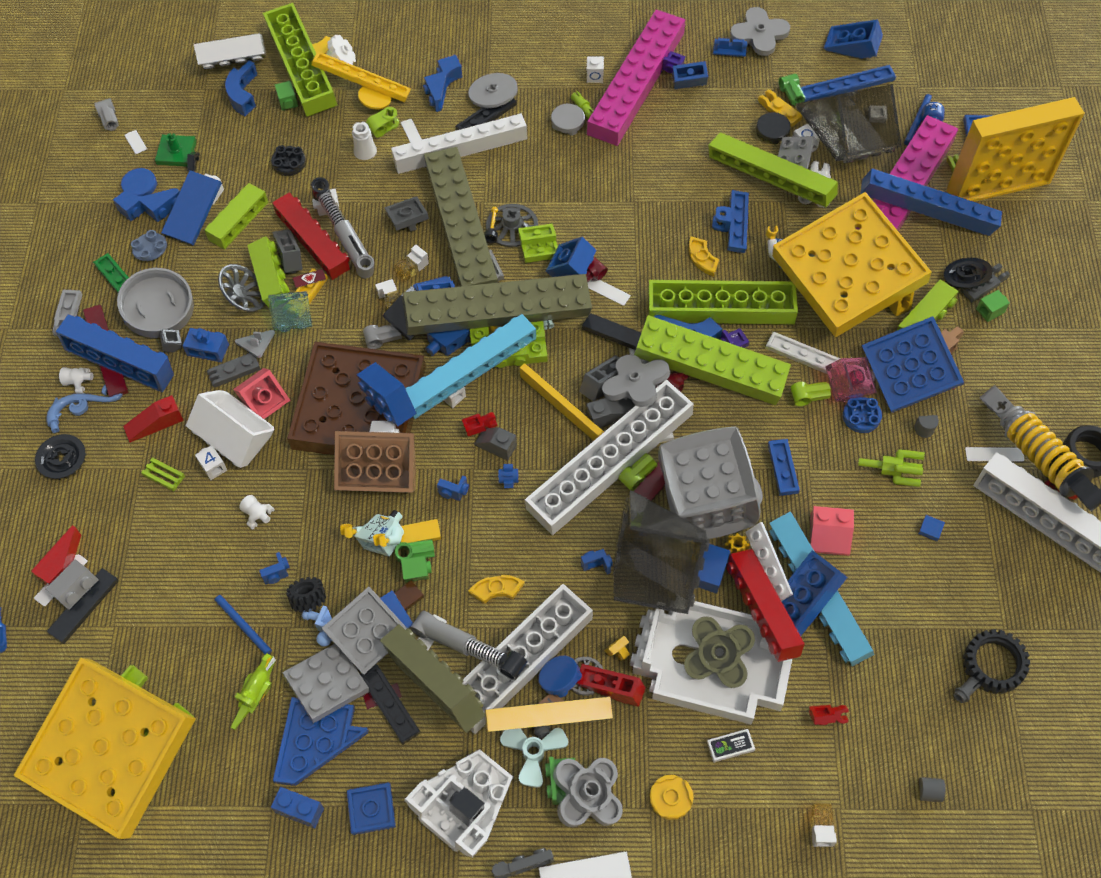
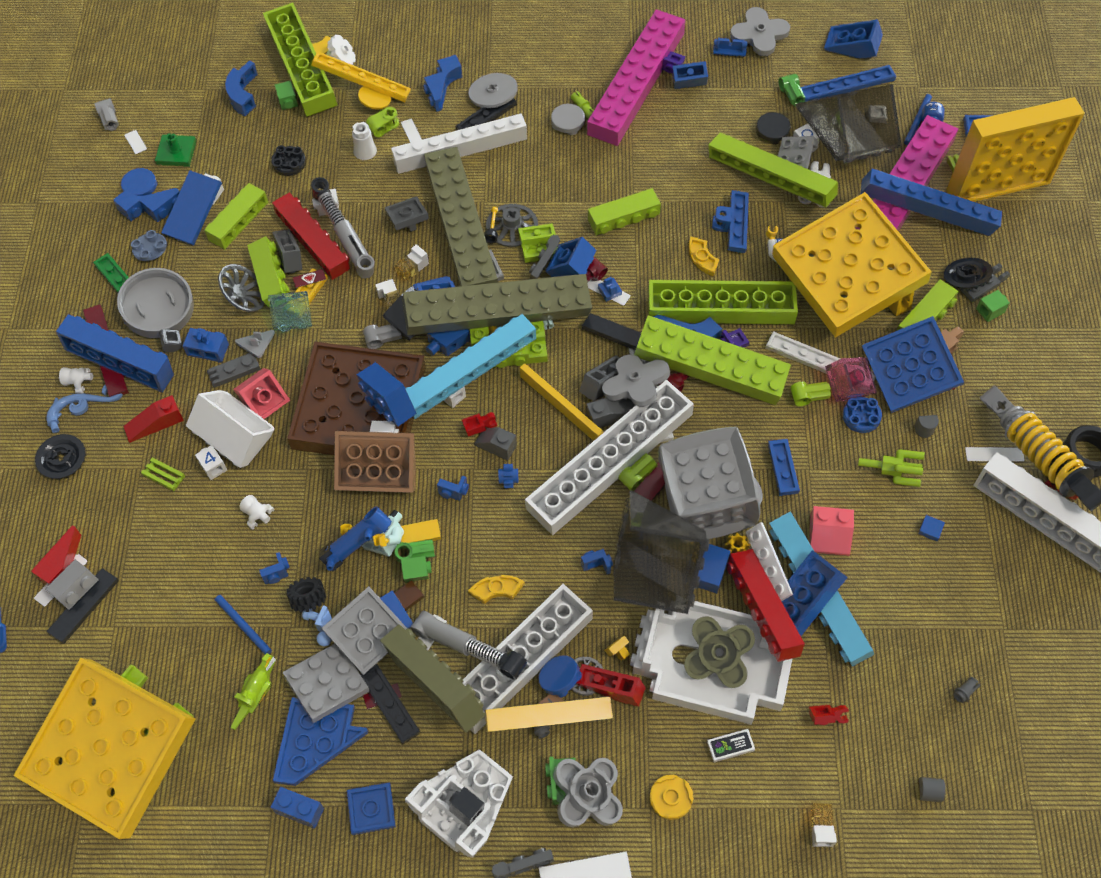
light grey hinge [52,290,83,336] -> none
black tile [187,152,200,171] -> none
white brick [194,33,266,69] -> none
light aqua piece [500,728,568,788] -> none
white brick [587,57,604,83] -> none
yellow hinge [758,89,803,128] -> none
black tyre [963,629,1030,694] -> none
none -> blue piece [319,506,392,572]
none -> dark grey hinge [529,234,560,280]
none -> lime brick [588,188,661,235]
none -> blue tile [598,277,622,302]

